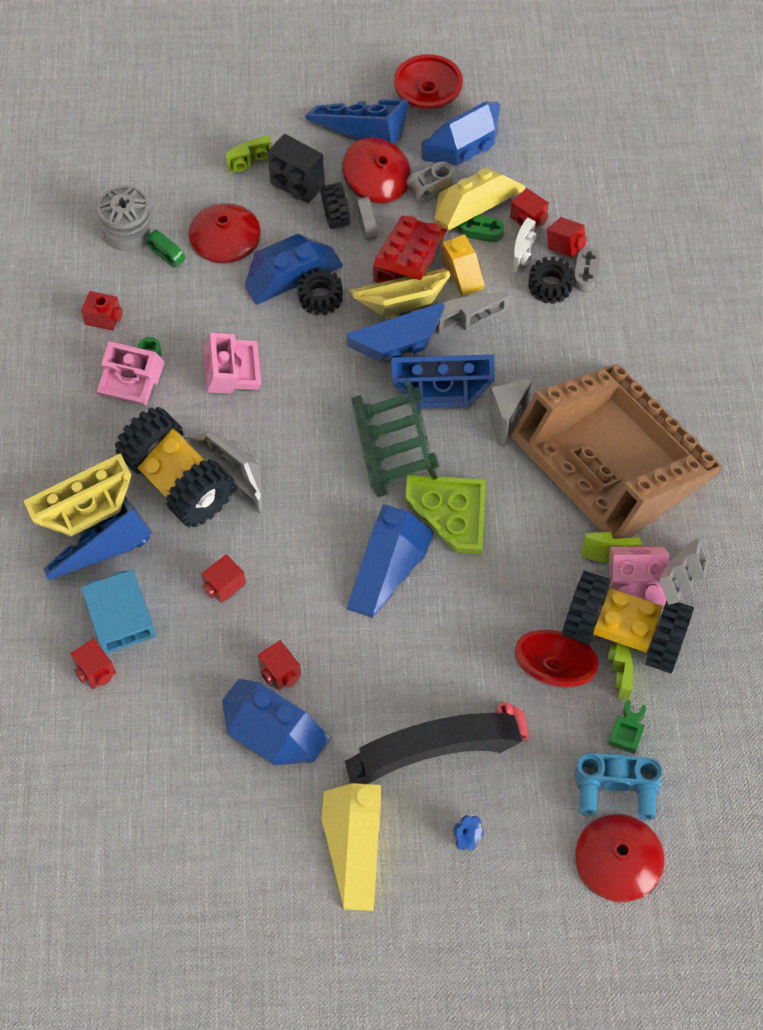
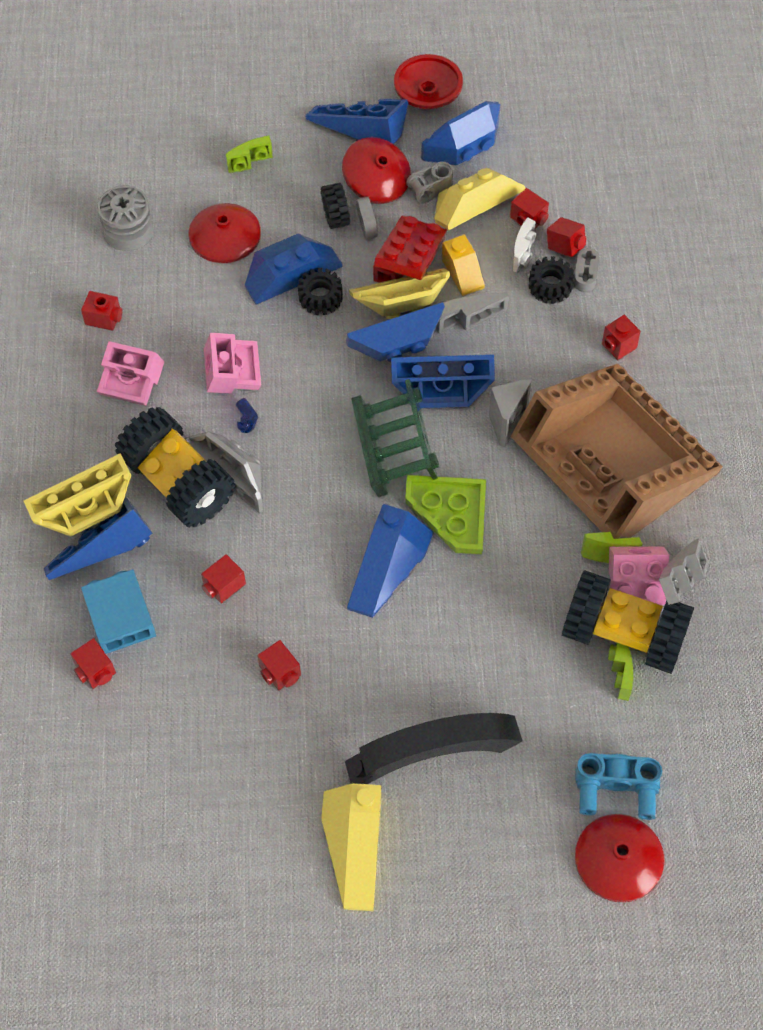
green bush [138,337,162,357] -> none
green beam [145,229,185,268] -> none
blue wedge [222,679,331,765] -> none
black brick [267,133,325,204] -> none
blue plant [453,815,483,851] -> none
green beam [459,215,504,242] -> none
coral arm [497,702,529,741] -> none
red dish [514,630,599,688] -> none
green plate [608,700,646,754] -> none
none -> clear blue arm [236,398,258,433]
none -> red brick [602,314,641,360]

